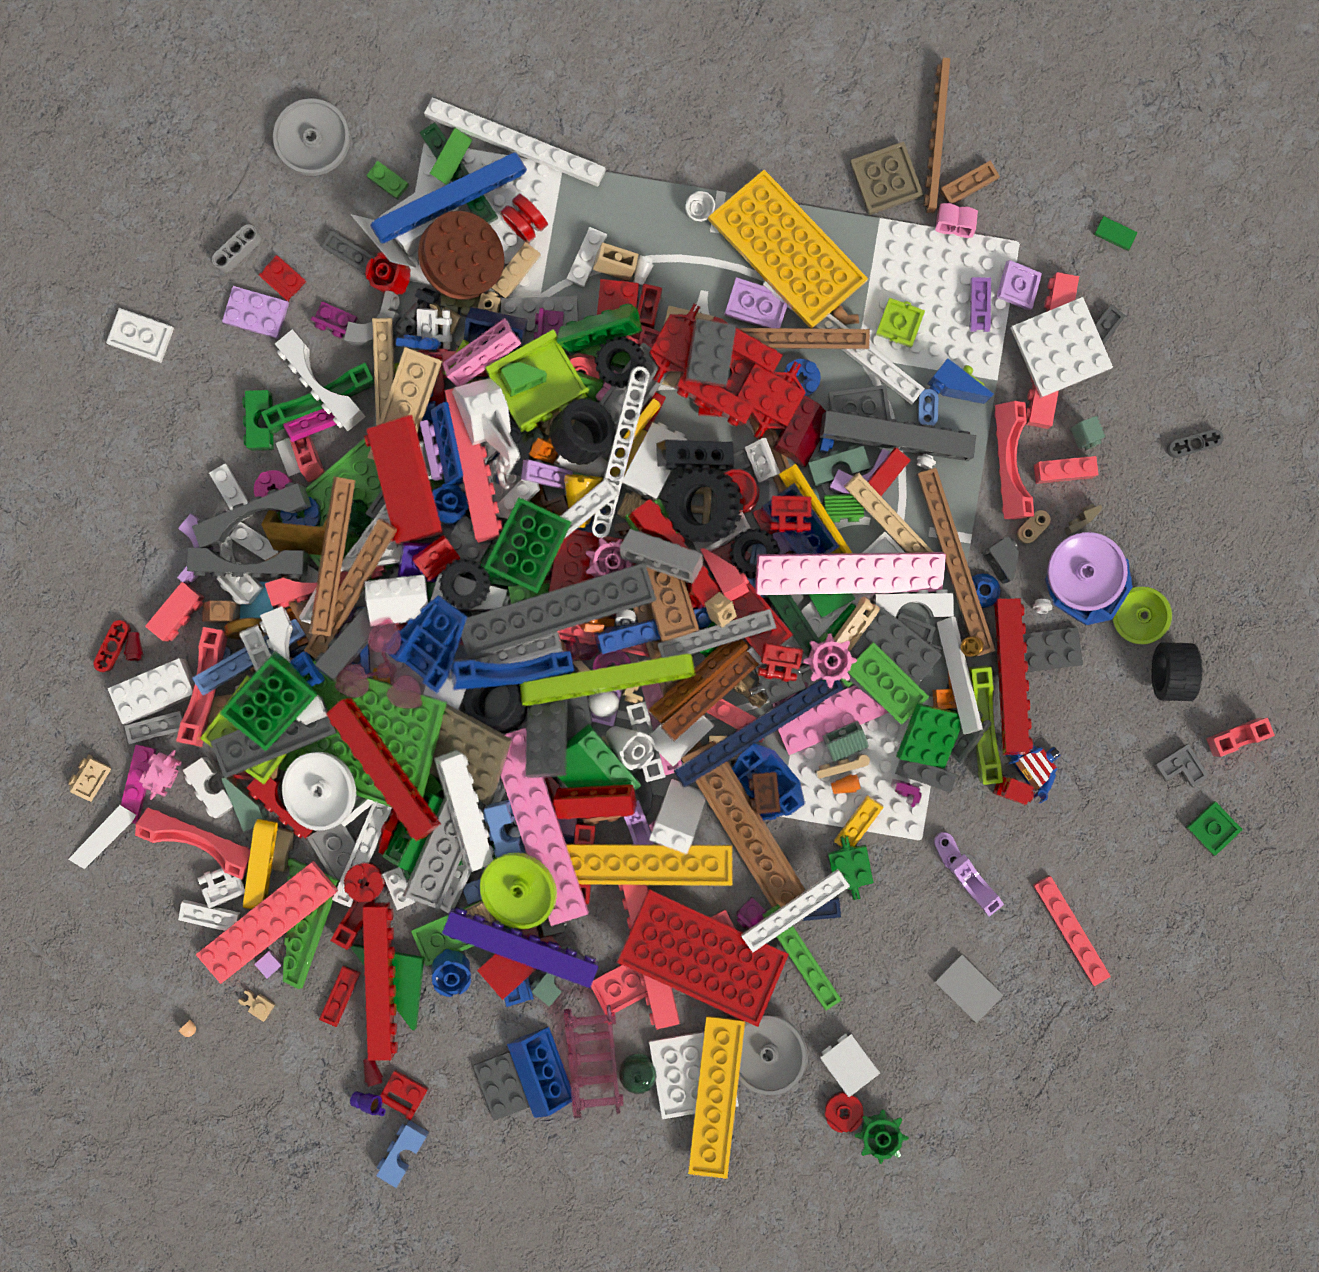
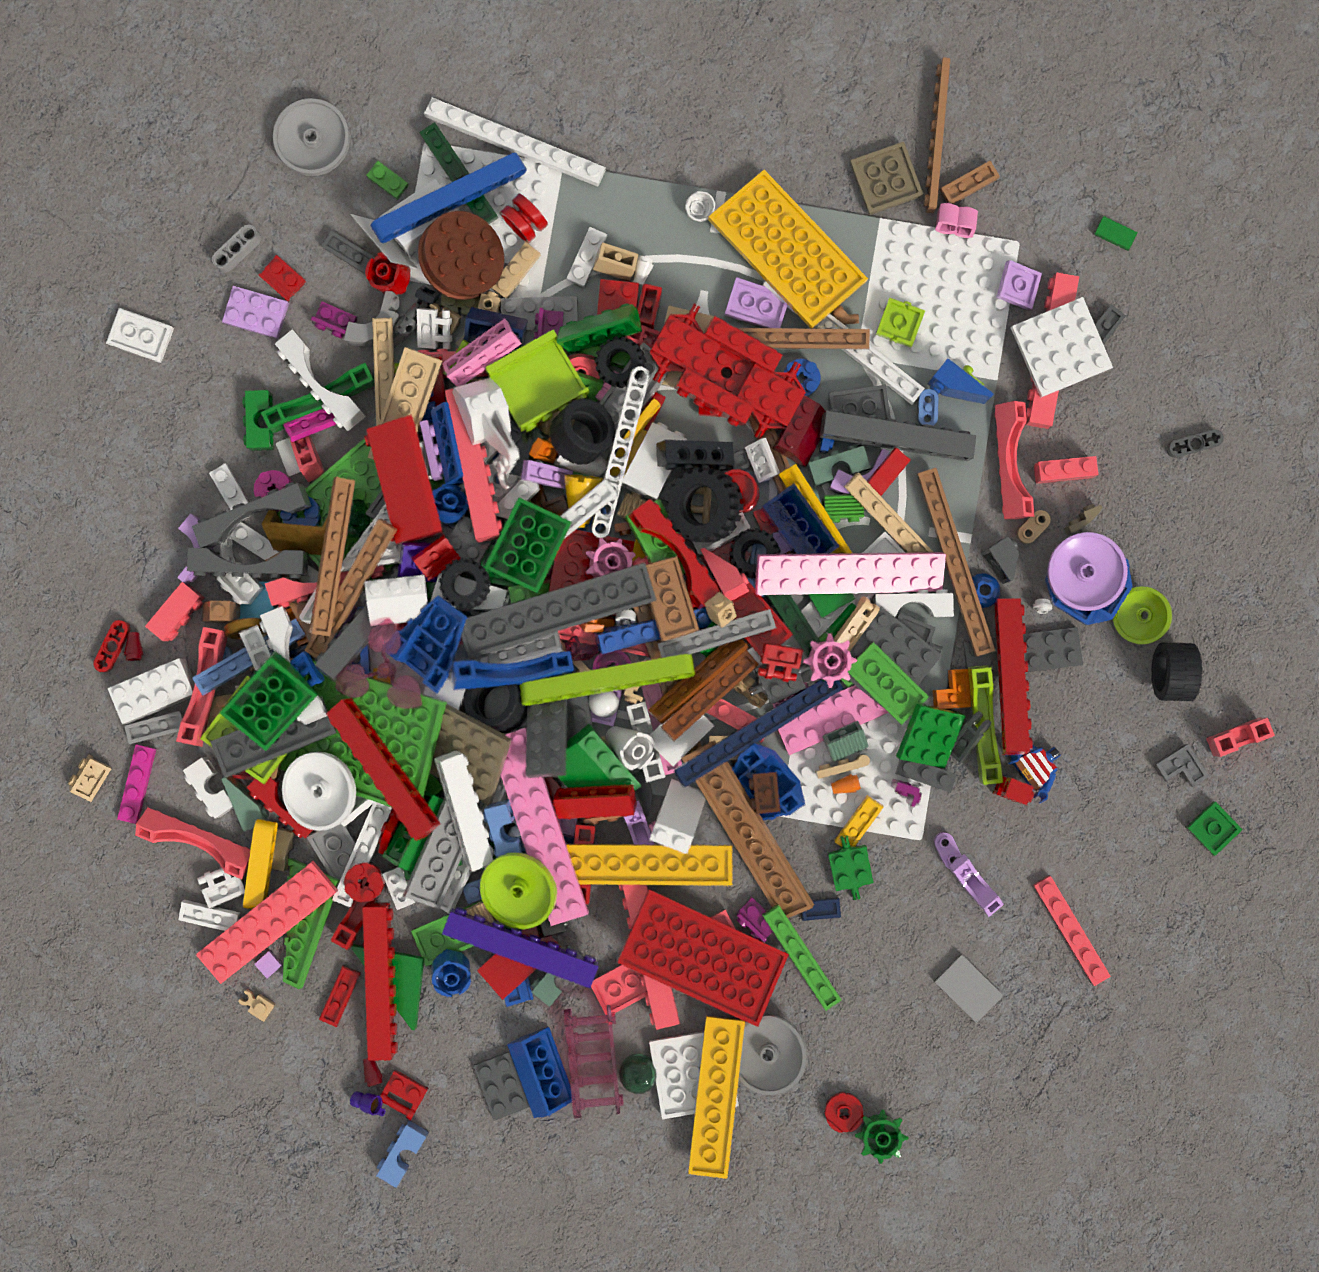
white sticker [68,805,136,869] -> none
bright pink brick [139,750,182,799] -> none
light nougat hinge [178,1020,196,1037] -> none
blue plate [396,335,441,350] -> none
bright green sticker [430,128,472,185] -> none
bright green slope [500,362,547,397] -> none
light grey brick [620,529,703,583] -> none
dark grey brick [685,319,736,387] -> none
white plate [741,869,850,952] -> none
red plate [771,496,811,532] -> none
white panel [820,1034,880,1097] -> none
white plate [917,454,936,470] -> none
white tile [937,617,983,734] -> none
pearl gold wheel [960,636,984,657] -> none
medium lavender plate [969,277,991,332] -> none
sand green brick [1070,416,1105,450] -> none

